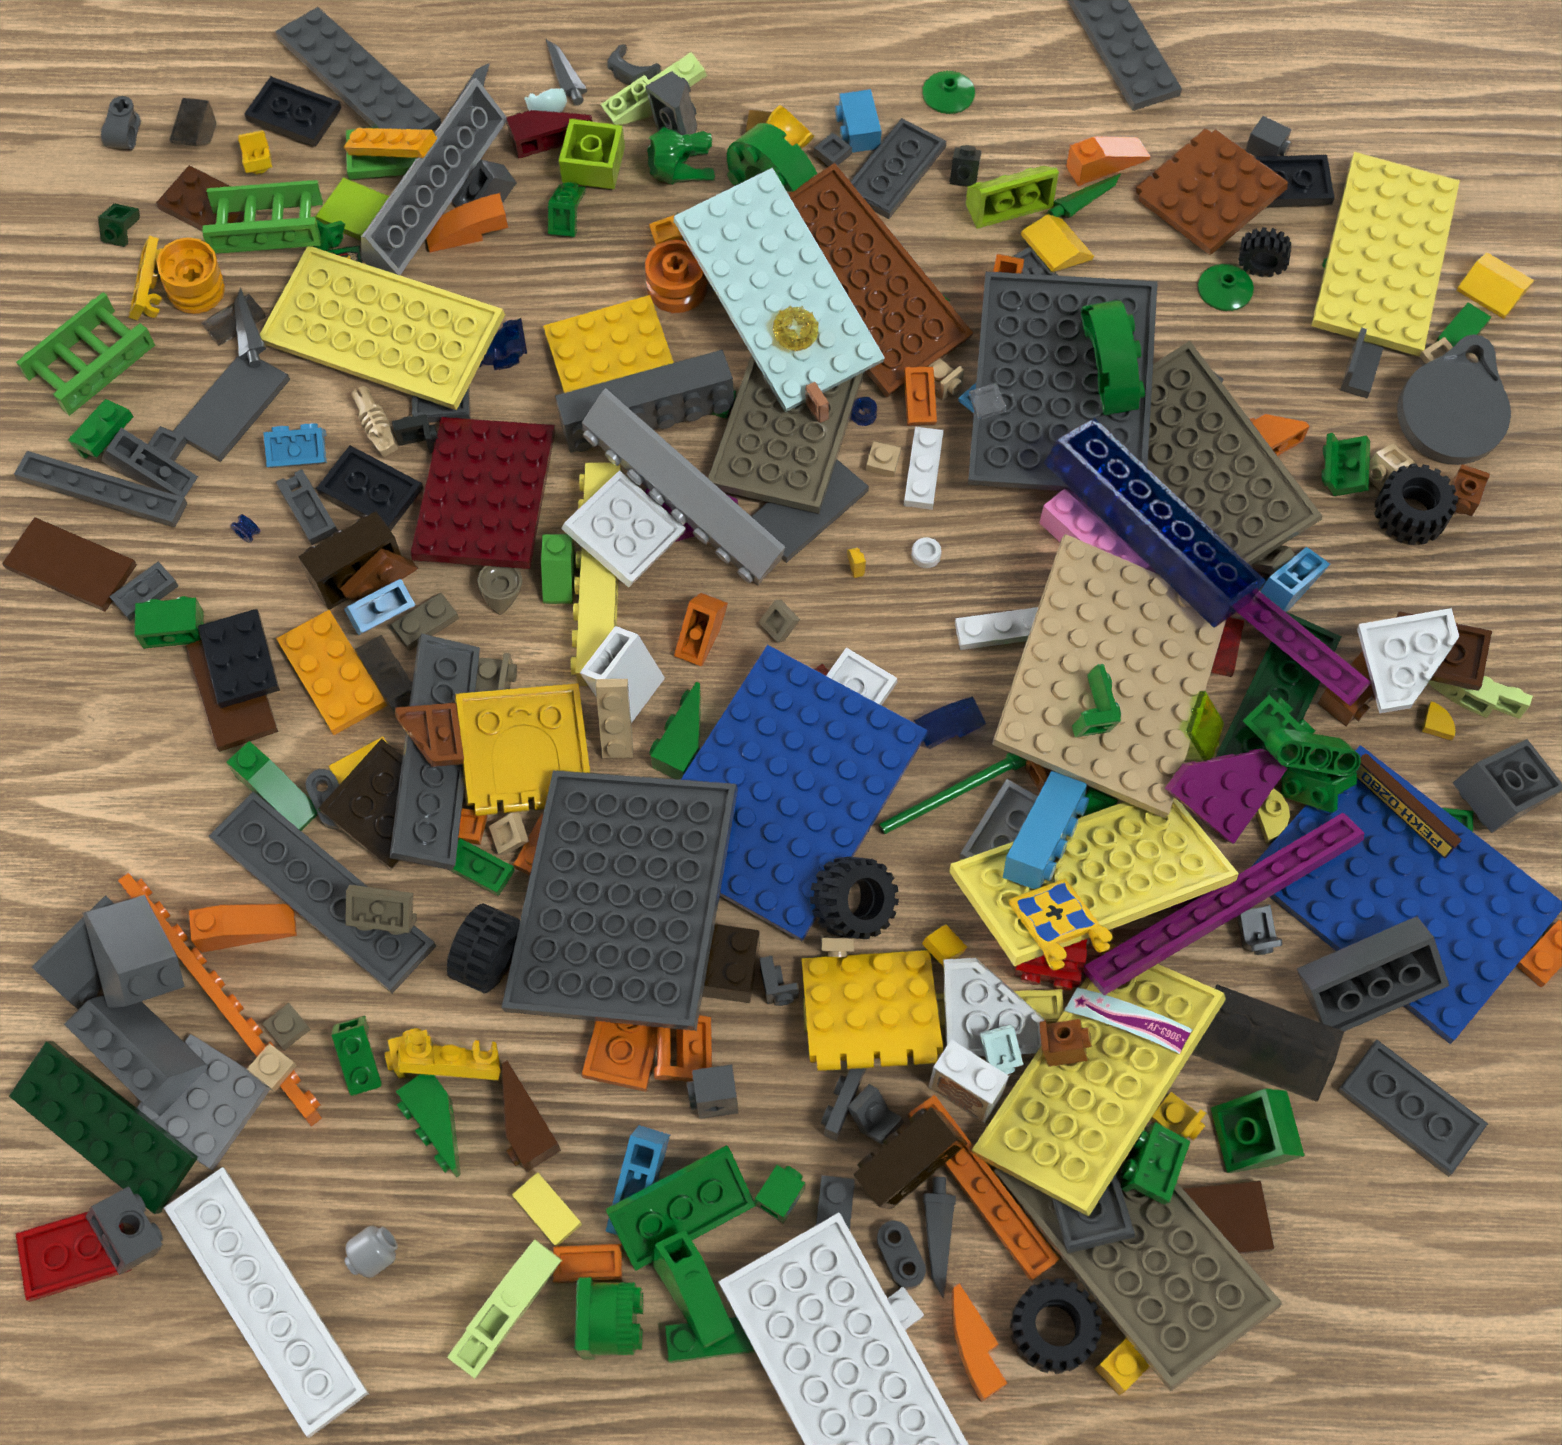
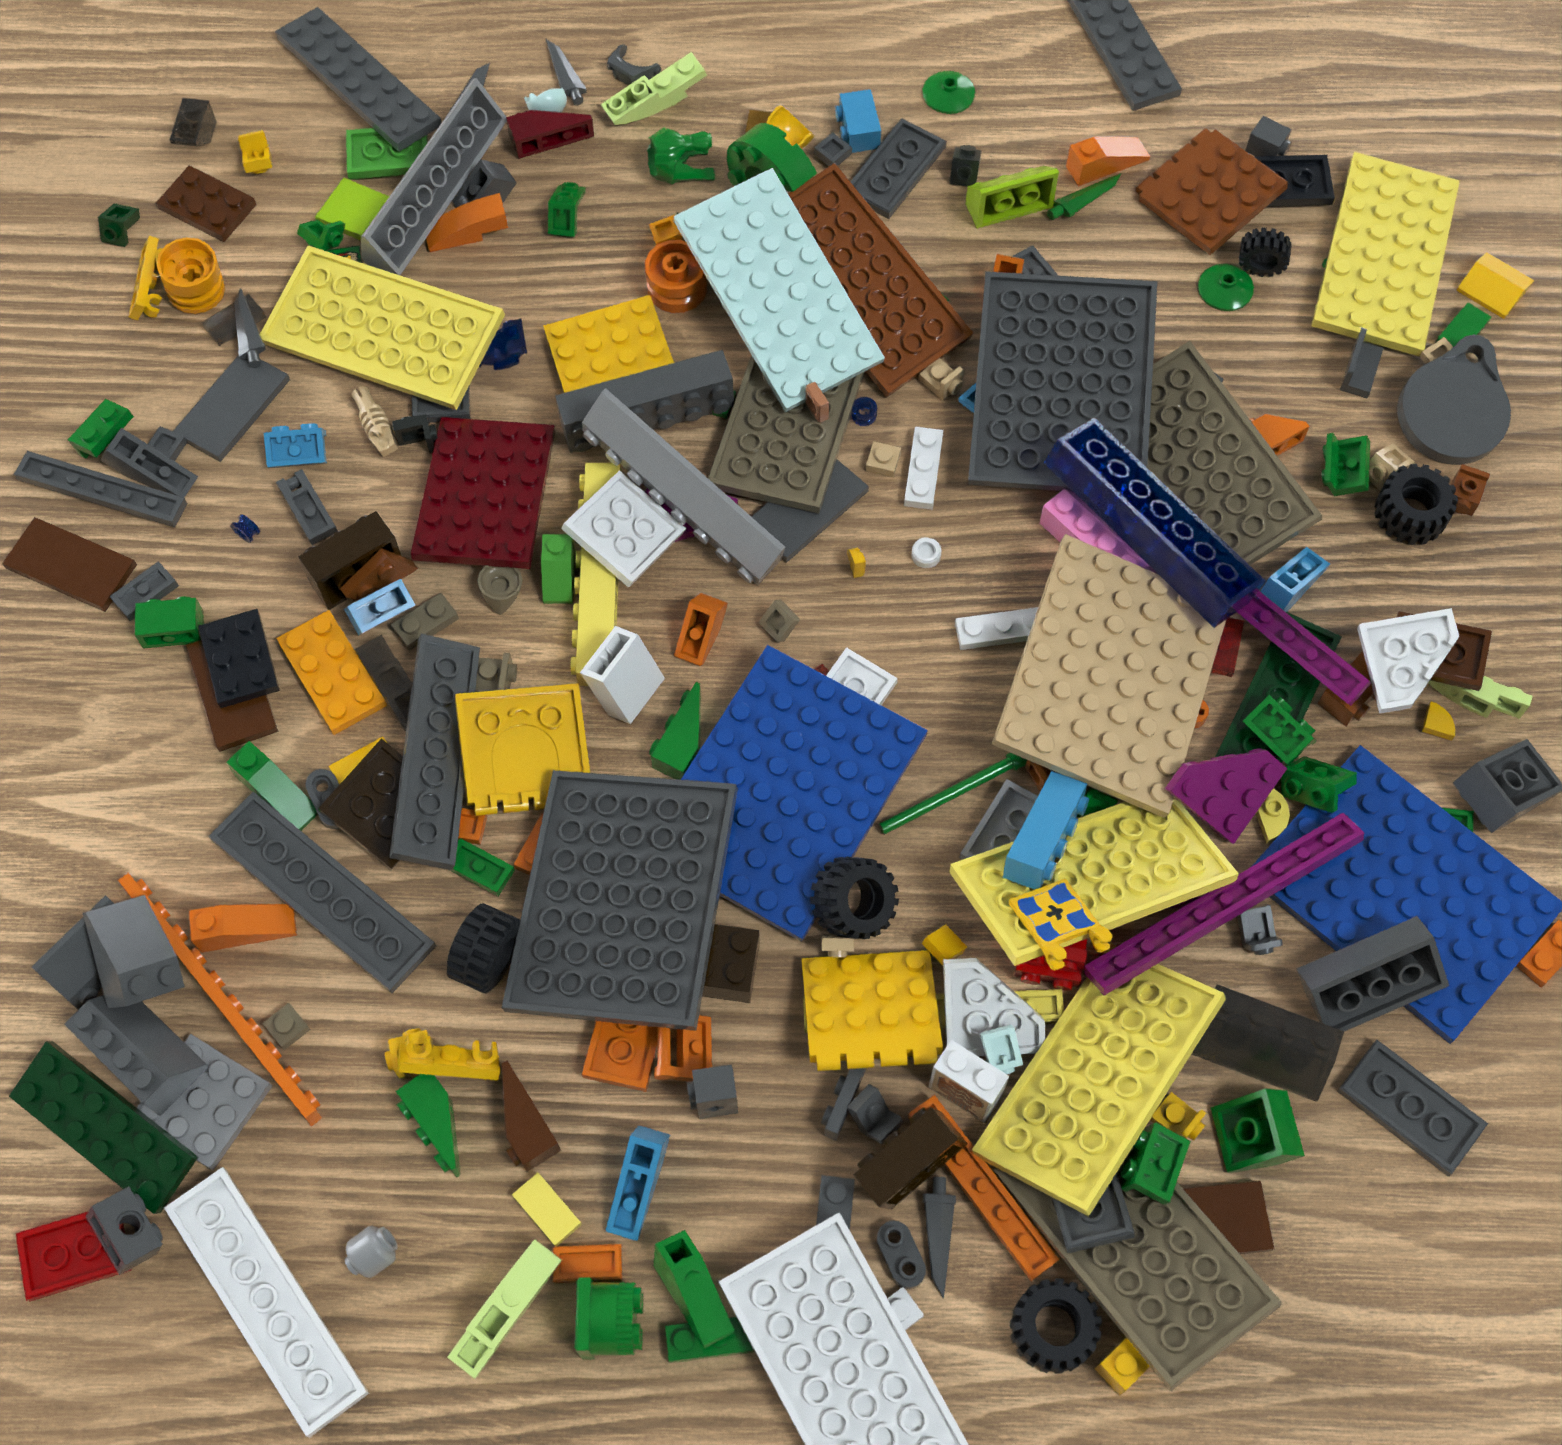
bright green fence [16,292,155,416] -> none
dark grey piece [101,96,141,149] -> none
bright green fence [202,180,323,254] -> none
black plate [244,76,342,147] -> none
tan plate [247,1043,297,1092] -> none
black plate [316,445,423,531] -> none
green bracket [331,1016,382,1096] -> none
light orange plate [344,128,437,158] -> none
dark tan bracket [345,885,417,935] -> none
dark orange wing [395,703,464,767] -> none
tan plate [489,813,529,855] -> none
lime brick [559,119,625,189] -> none
tan plate [596,679,633,758] -> none
green plate [605,1145,756,1271] -> none
dark grey slope [645,71,698,153] -> none
green brick [755,1165,805,1224] -> none
dark grey bracket [759,956,799,1006] -> none
clear yellow gear [773,305,819,351] -> none
orange plate [904,367,937,426] -> none
clear blue slope [914,696,987,749] -> none
orange slope [951,1283,1007,1403] -> none
clear tile [969,383,1006,421] -> none
yellow slope [1020,214,1094,272] -> none
dark orange brick [1039,1019,1092,1067] -> none
sticker [1064,987,1192,1054] -> none
green bracket [1072,664,1121,737] -> none
green brick [1080,300,1145,415] -> none
clear neon green piece [1186,691,1224,761] -> none
dark tan plate [1251,545,1295,574] -> none
green beam [1265,728,1361,776] -> none
tile [1356,753,1462,859] -> none

